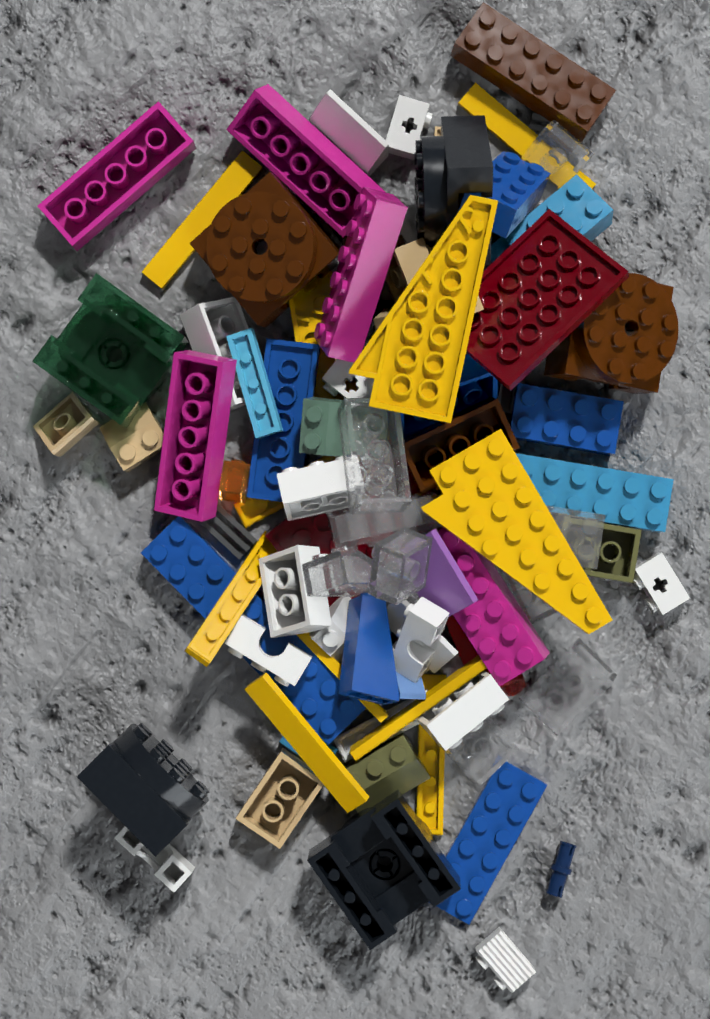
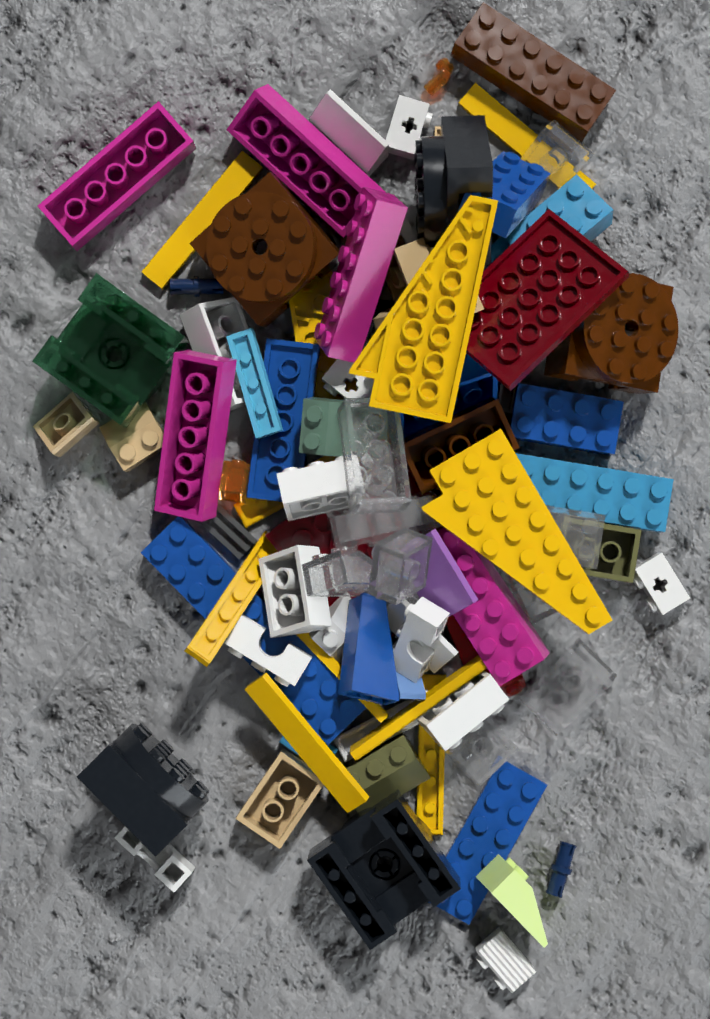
none -> dark blue pin [170,276,223,297]
none -> clear orange arm [424,58,454,96]
none -> yellowish green slope [476,854,548,948]

